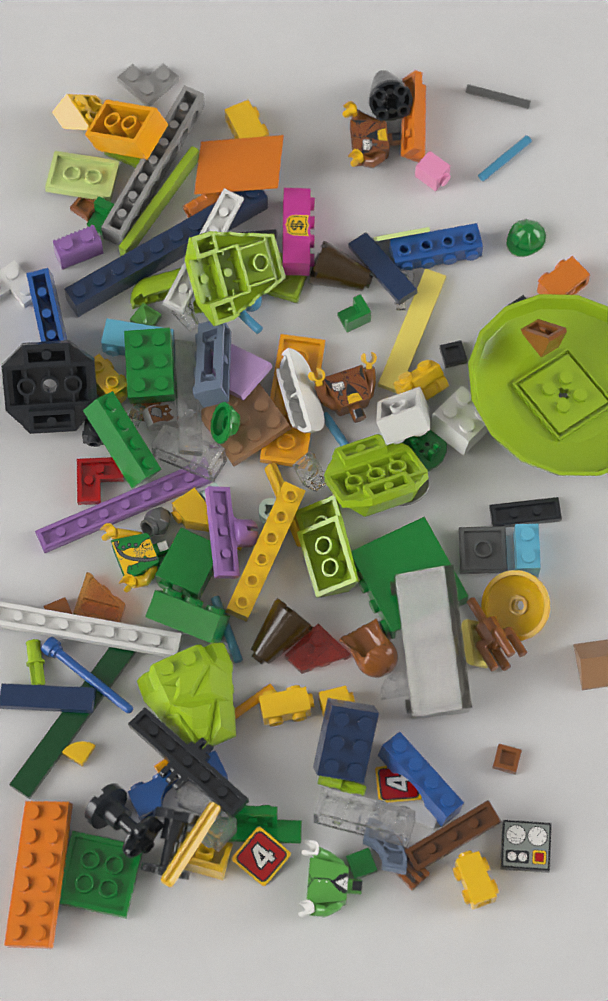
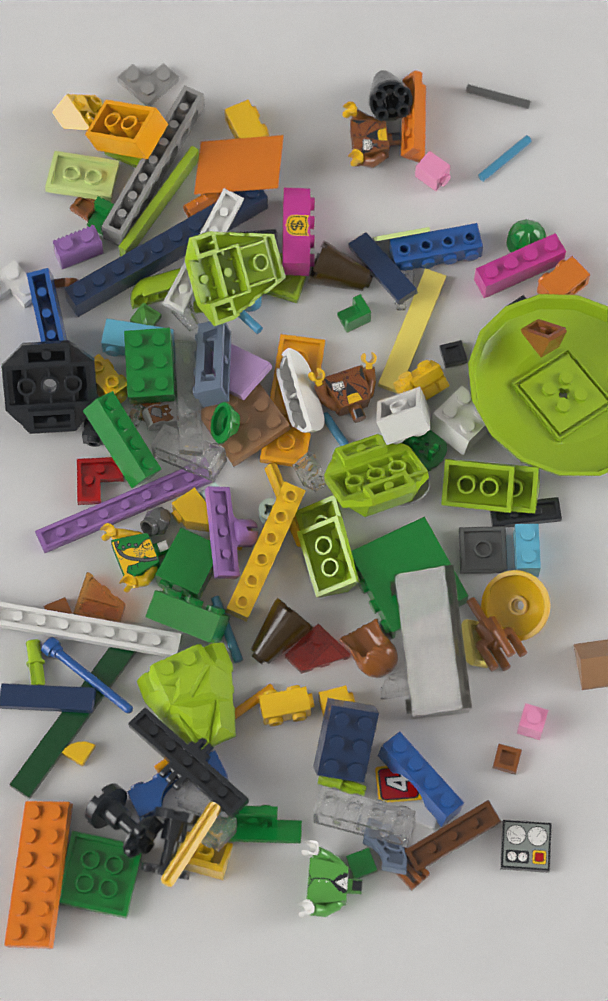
sticker [232,827,291,886] -> none
yellow brick [452,850,499,910] -> none
none -> dark orange tile [54,278,78,289]
none -> lime slope [441,459,540,514]
none -> dark pink brick [474,233,566,298]
none -> bright pink brick [517,703,549,740]

